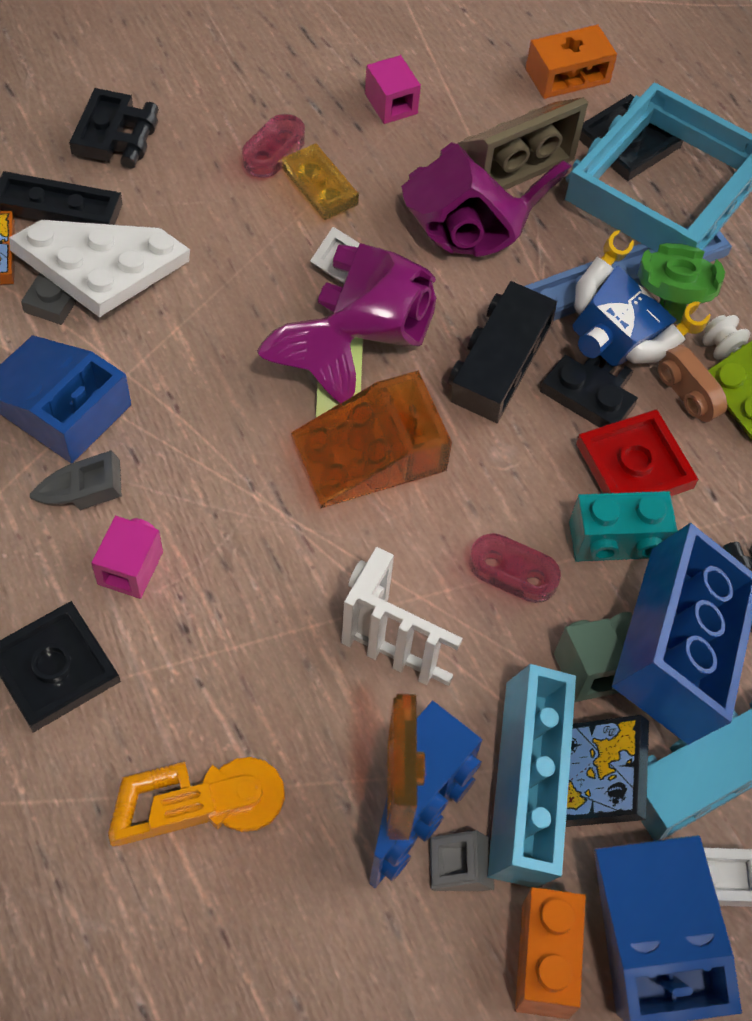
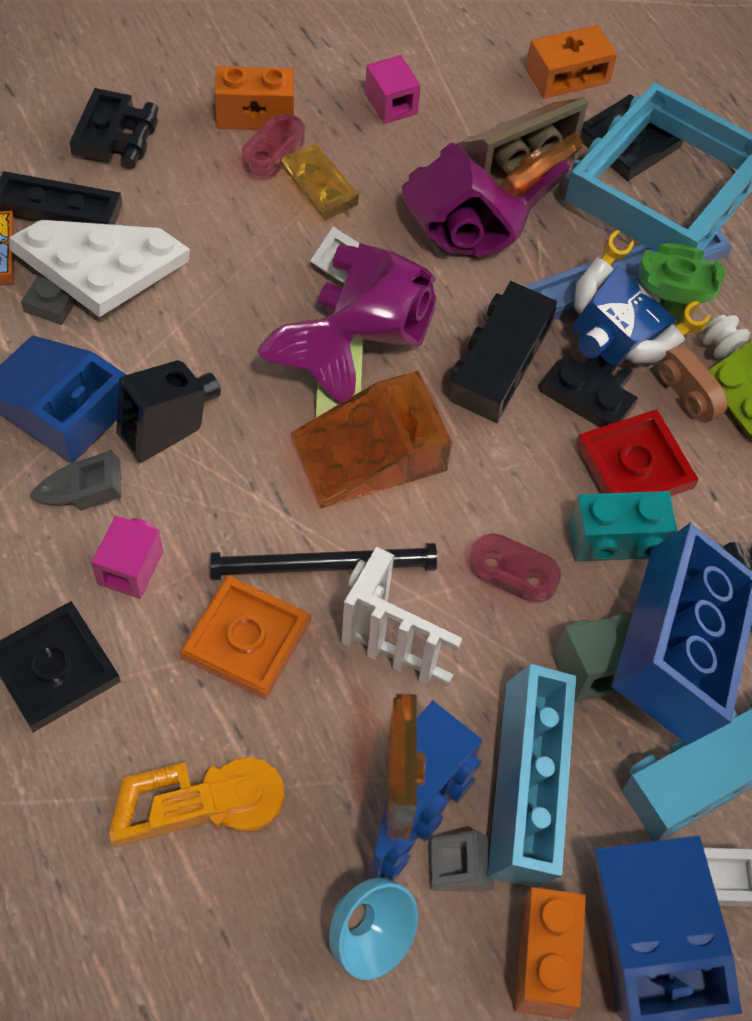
tile [565,715,649,827] -> none
none -> black torso [116,360,221,463]
none -> orange tile [180,575,311,700]
none -> black bar [210,543,437,580]
none -> orange brick [215,66,294,131]
none -> medium azure piece [329,878,418,980]
none -> clear orange plate [499,132,583,197]

